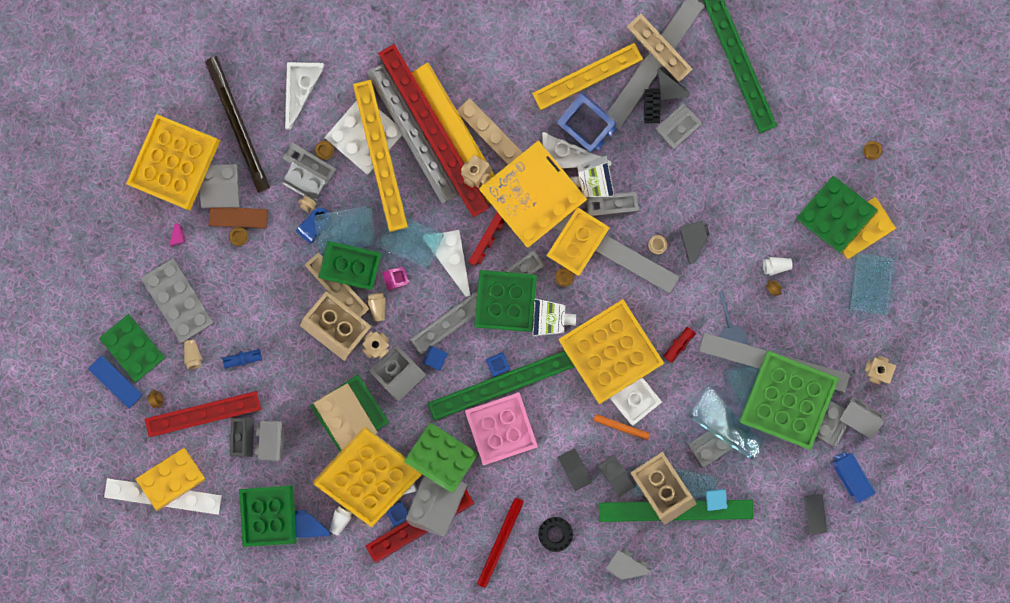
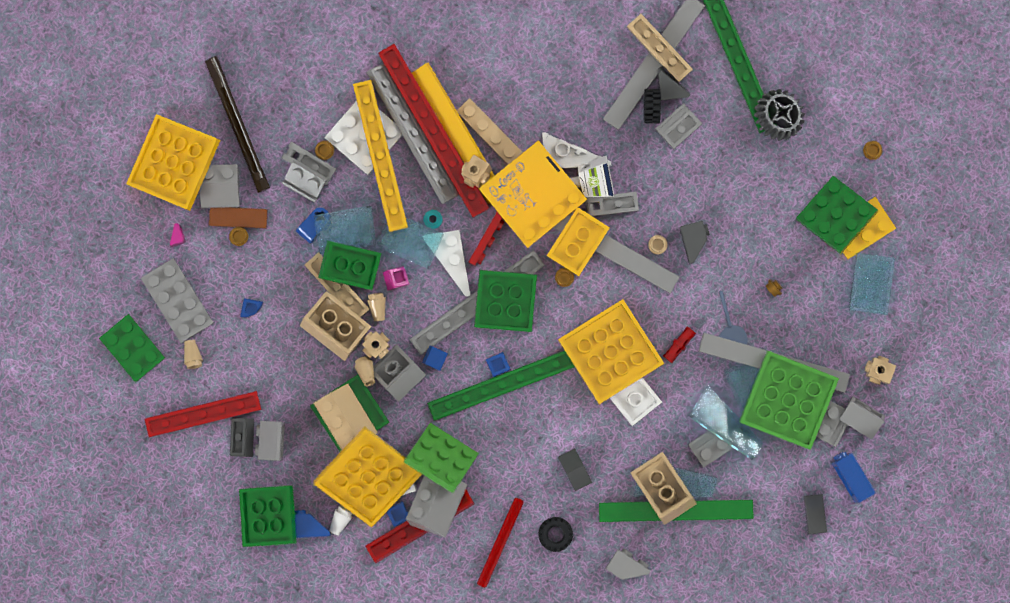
blue tile [88,355,143,409] -> none
white plate [104,478,222,515] -> none
yellow plate [135,448,205,512] -> none
pearl gold plate [147,389,164,408] -> none
blue pin [222,349,262,369] -> none
white wing [285,62,324,130] -> none
tan plate [298,196,317,213] -> none
bright pink plate [465,393,538,466] -> none
yellow plate [532,43,643,111] -> none
white torso [533,299,576,336] -> none
window [557,92,618,152] -> none
orange bar [593,414,650,441] -> none
dark grey slope [598,455,635,497] -> none
medium azure tile [705,488,727,511] -> none
white cone [763,257,792,276] -> none
none -> blue tile [240,298,263,318]
none -> tan cone [354,356,375,386]
none -> teal plate [423,210,443,229]
none -> dark grey gear [754,89,805,141]

